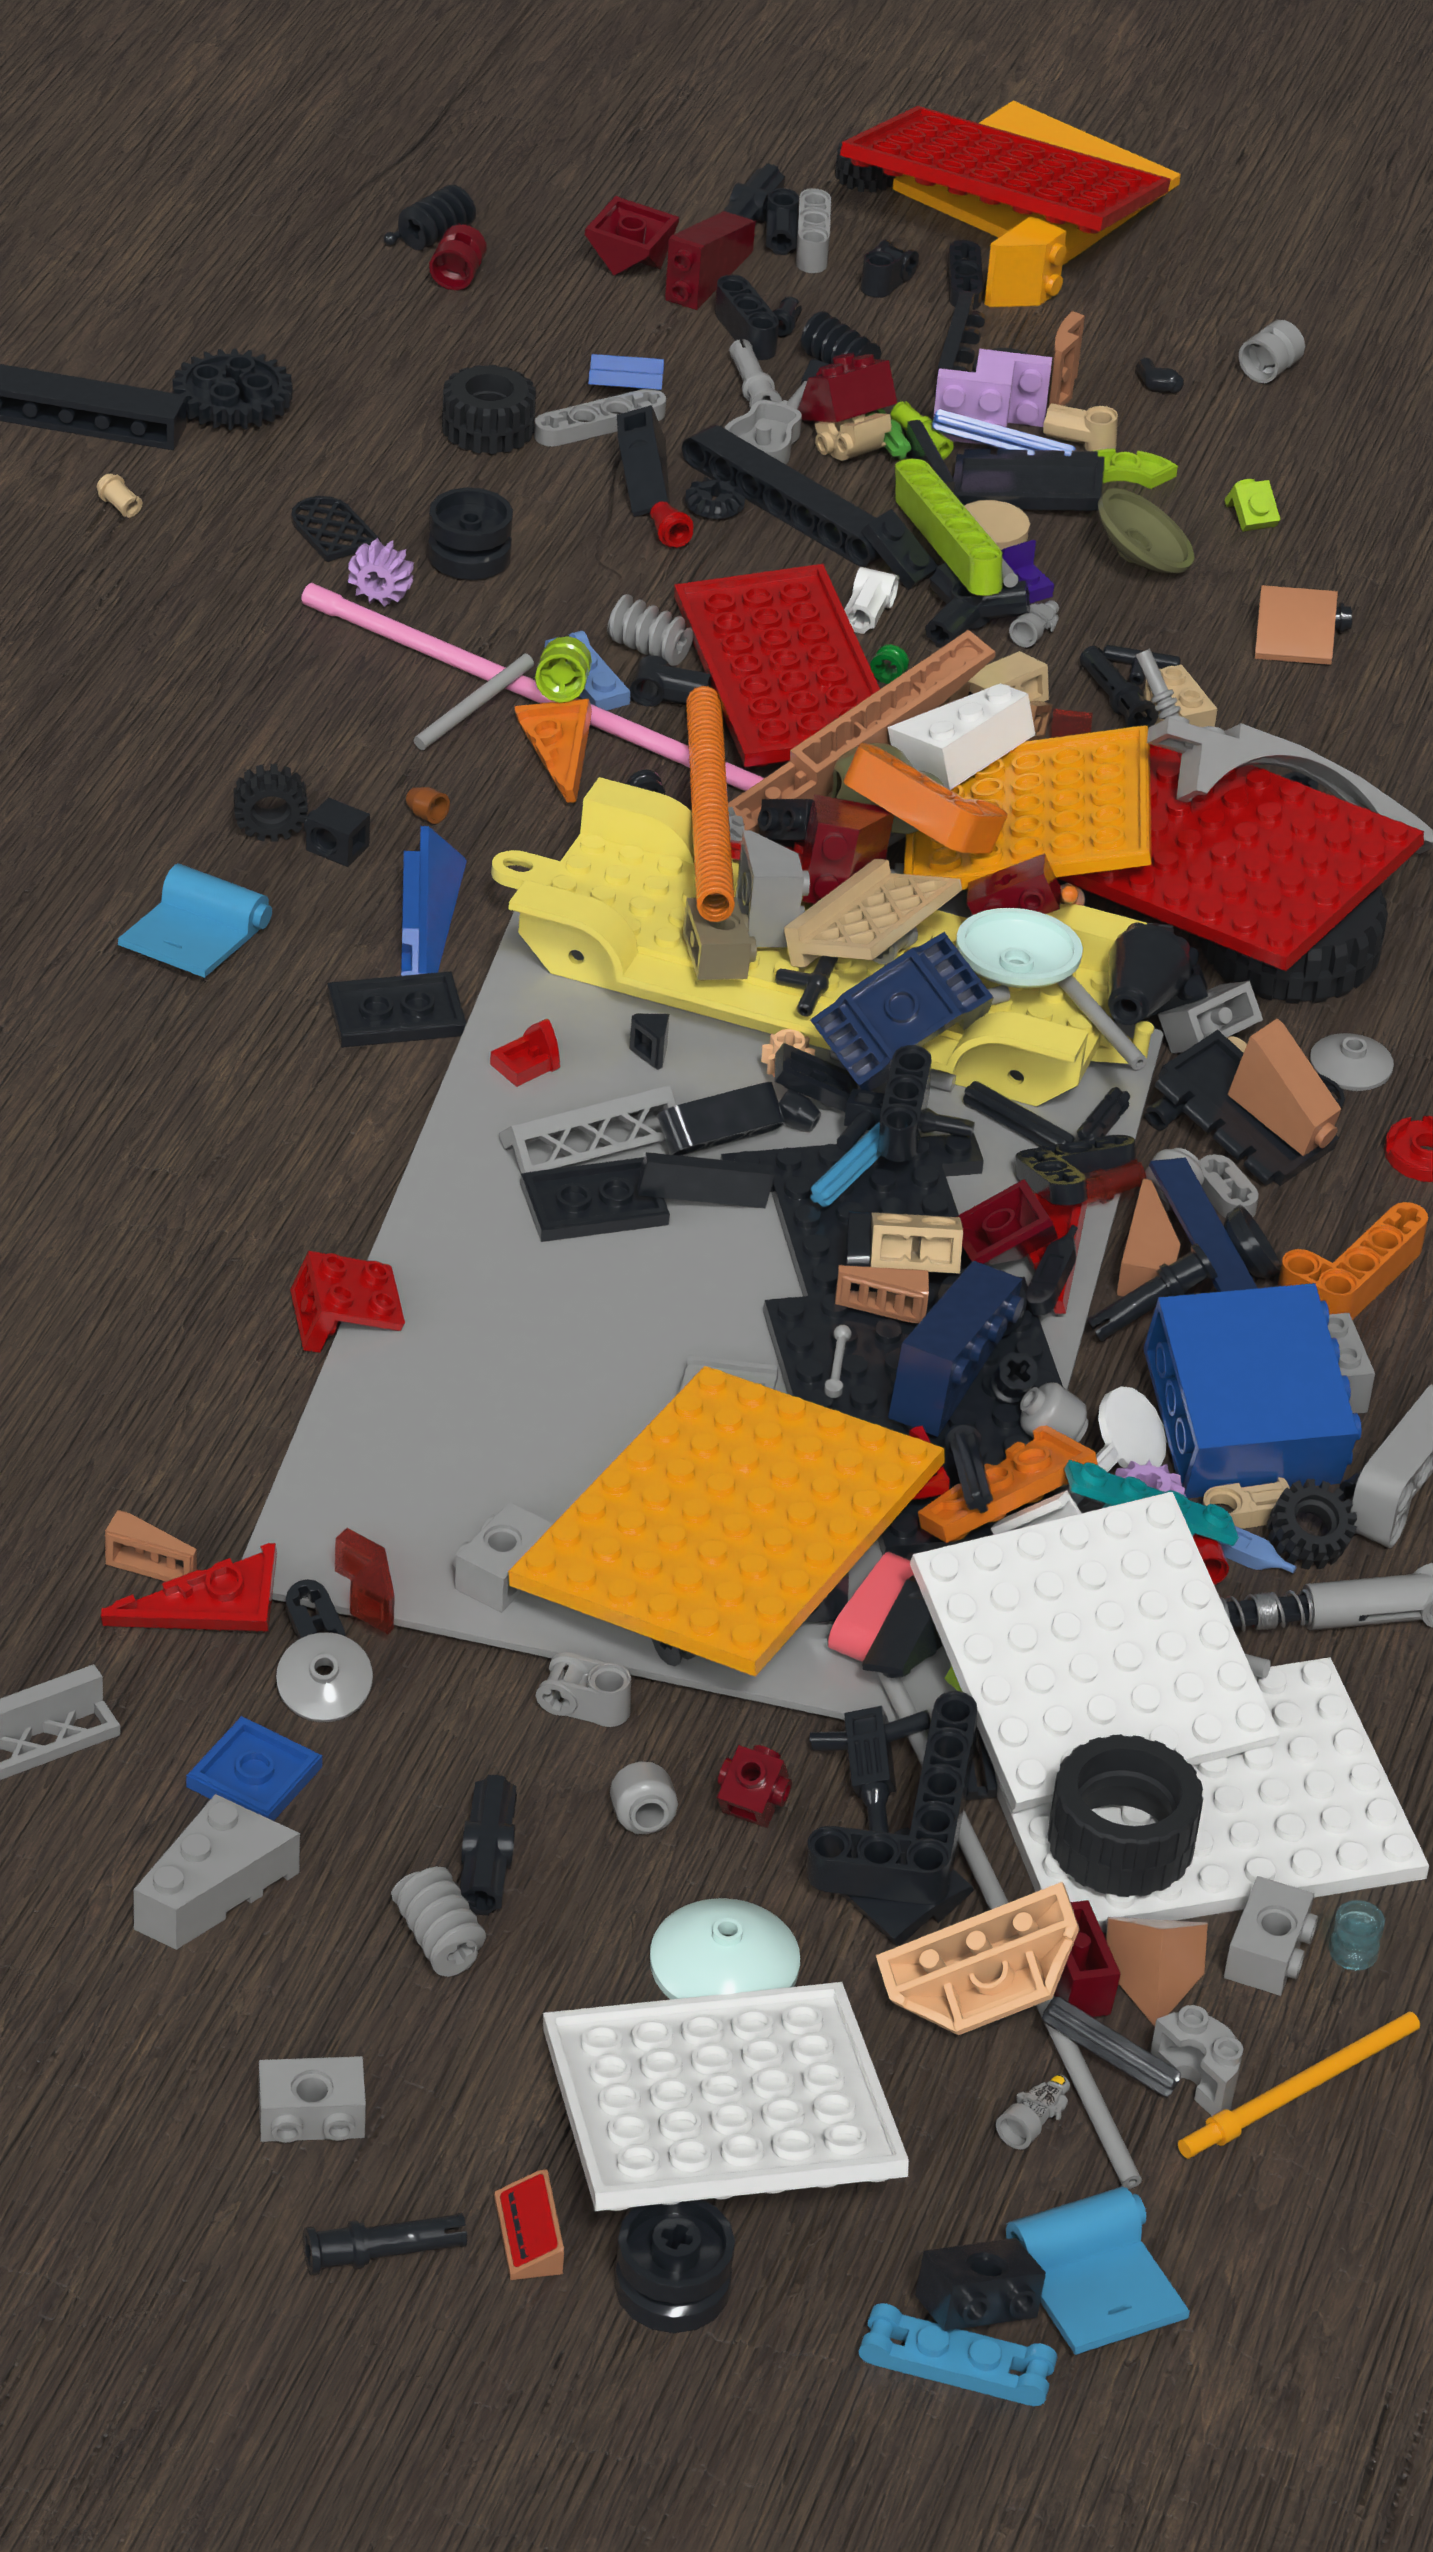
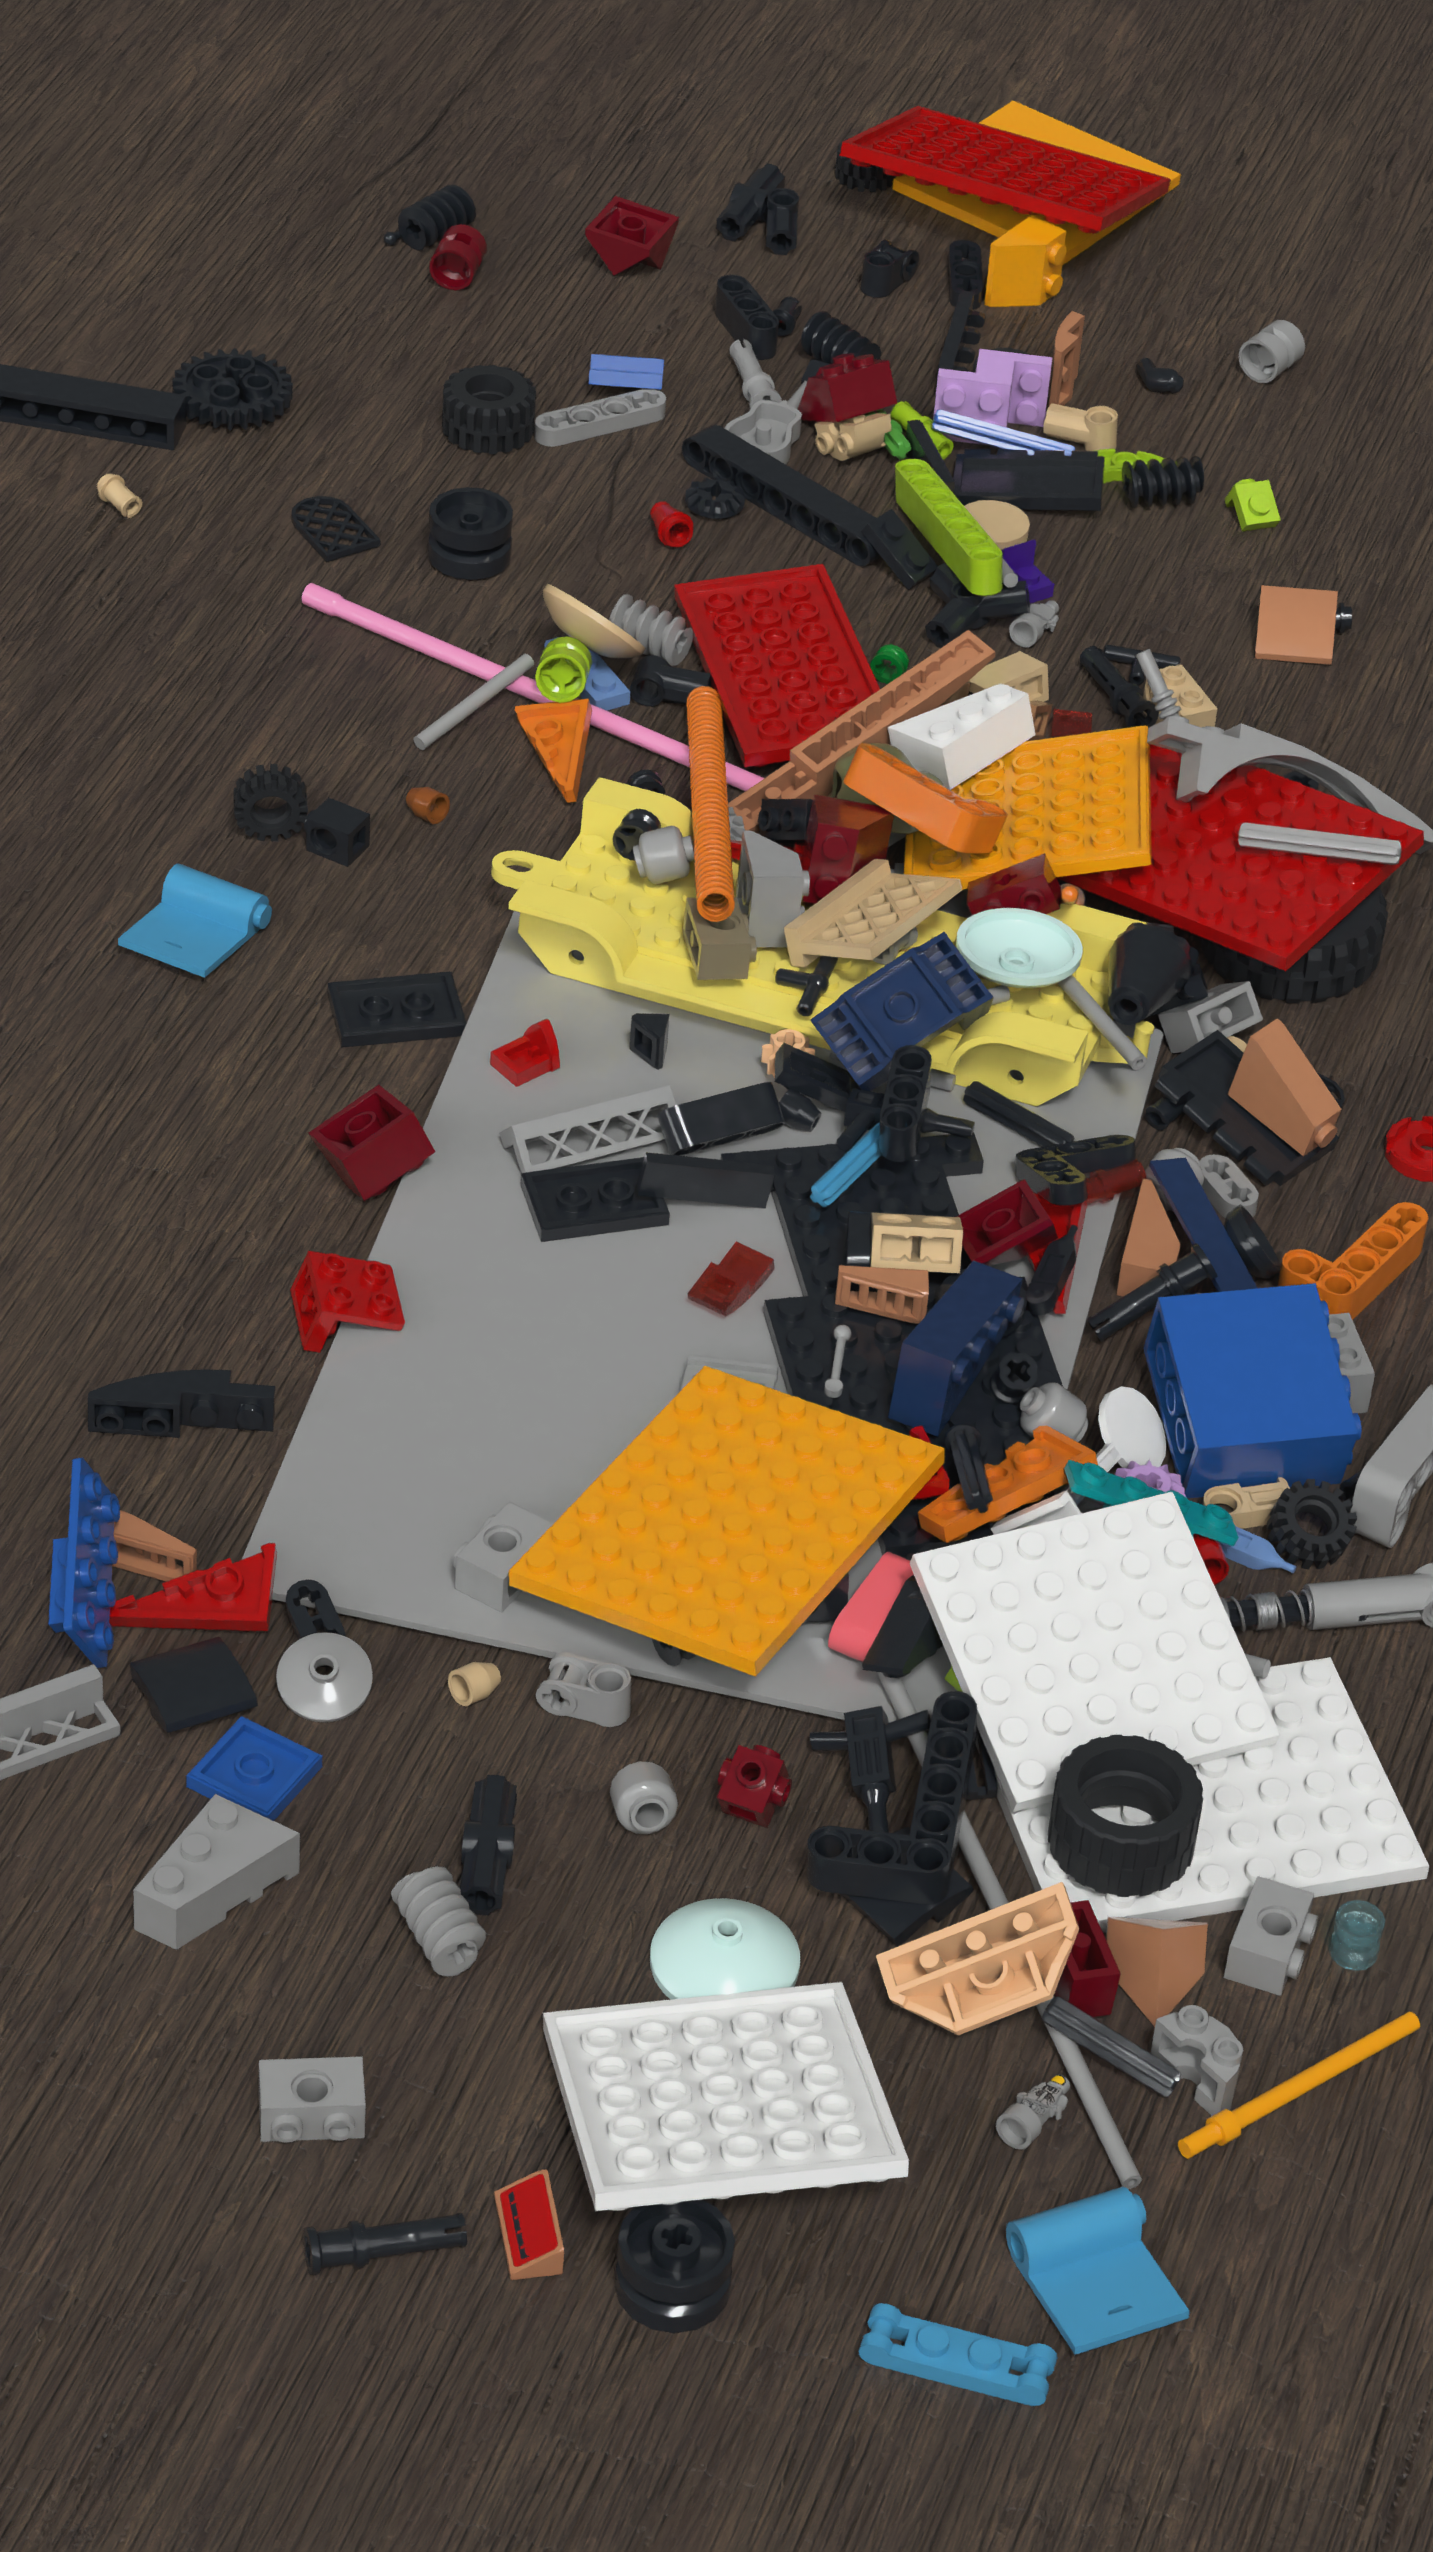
clear red slope [335,1528,395,1634] -> none
lavender gear [348,538,414,607] -> none
blue wedge [401,826,467,976] -> none
black slope [617,405,670,517] -> none
dark red slope [665,211,756,310] -> none
light grey beam [796,189,831,273] -> none
white piece [844,567,899,634] -> none
black brick [915,2238,1046,2331] -> none
black axle [1076,1087,1131,1141] -> none
olive dish [1098,488,1194,574] -> none
light grey dish [1310,1033,1394,1091] -> none
none -> blue bracket [48,1457,120,1668]
none -> black slope [87,1369,275,1438]
none -> black slope [130,1637,258,1733]
none -> dark red slope [308,1084,436,1201]
none -> tan hose [448,1662,501,1706]
none -> tan dish [543,584,646,658]
none -> black wheel [612,809,661,860]
none -> light grey head [633,826,694,884]
none -> clear red slope [687,1241,775,1317]
none -> black piece [1122,456,1204,508]
none -> light grey axle [1238,822,1402,865]

